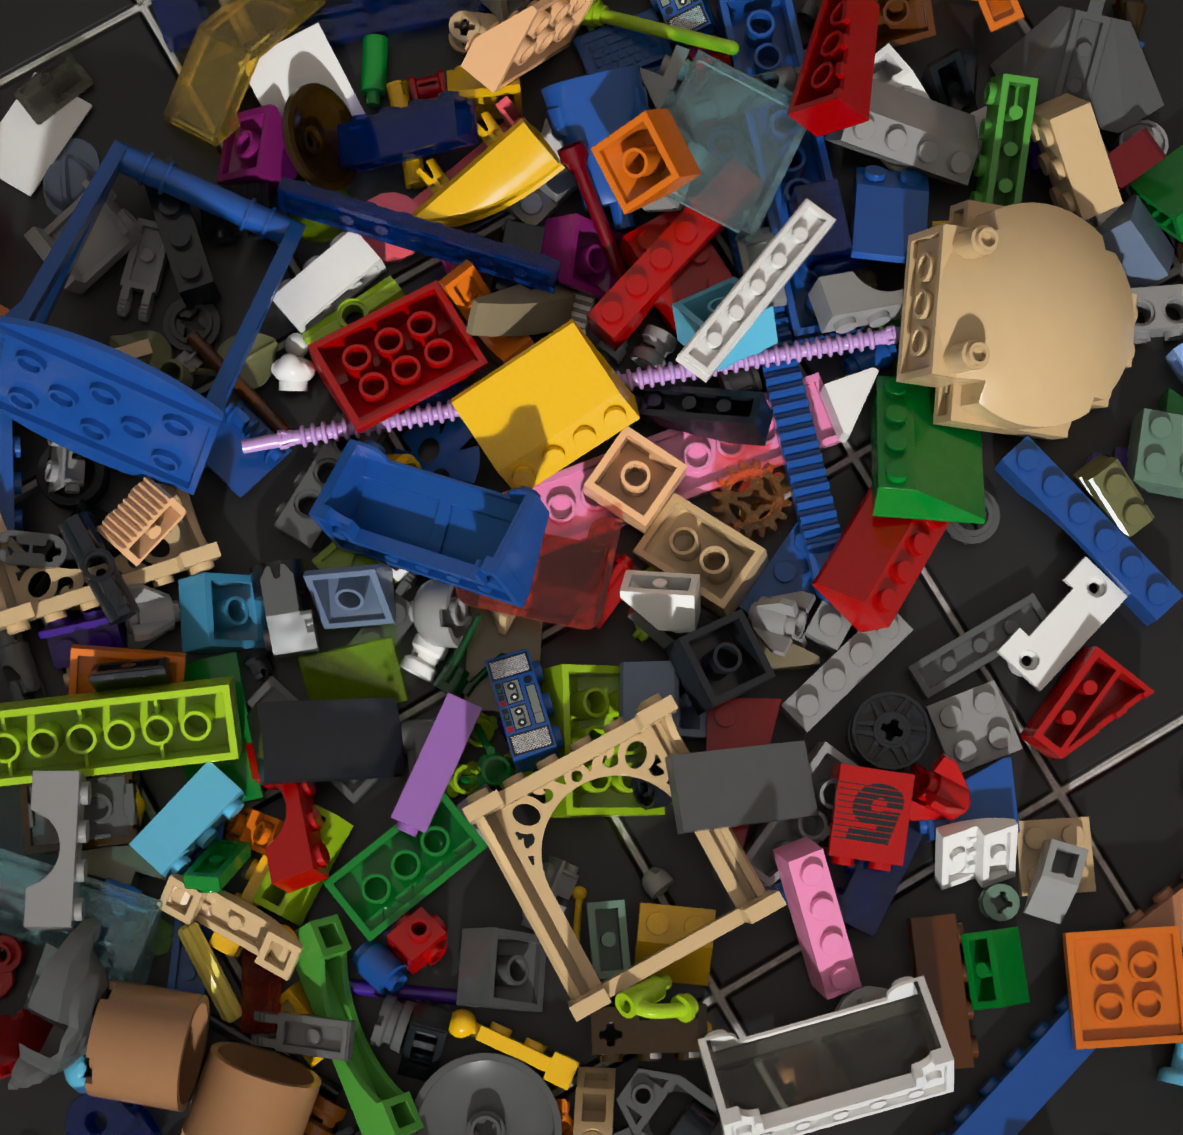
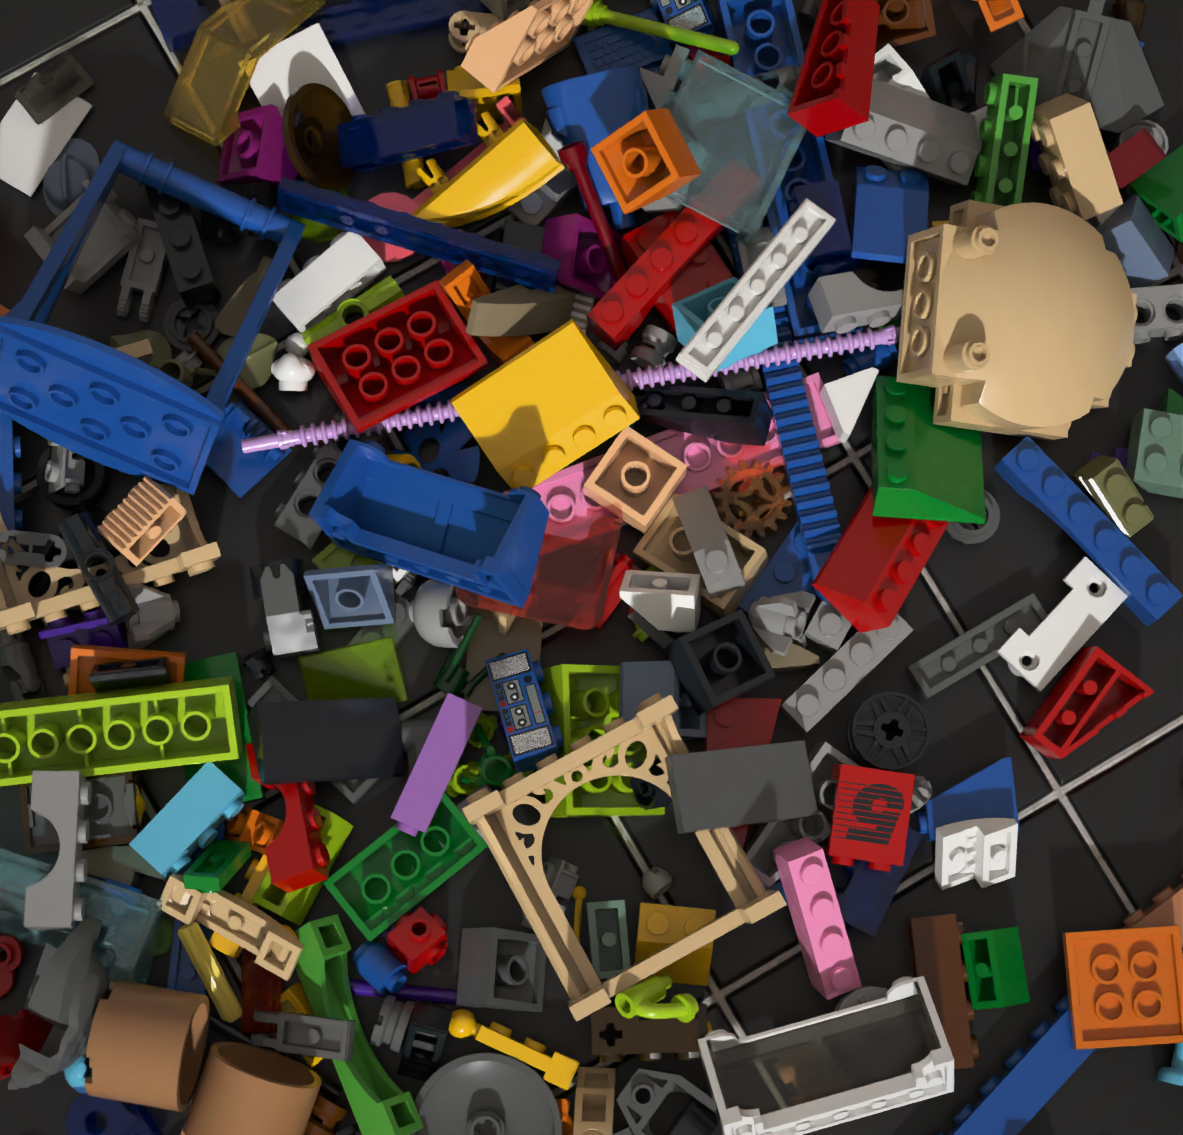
dark azure slope [178,572,268,654] -> none
green cylinder [360,34,389,108] -> none
white wheel [400,633,449,683] -> none
red brick [909,753,971,821] -> none
light grey plate [924,680,1023,773] -> none
sand green wheel [978,884,1020,922] -> none
tan plate [1016,816,1096,897] -> none
light grey slope [1023,838,1089,924] -> none
none -> dark tan piece [213,256,272,337]
none -> light grey slope [672,485,746,599]

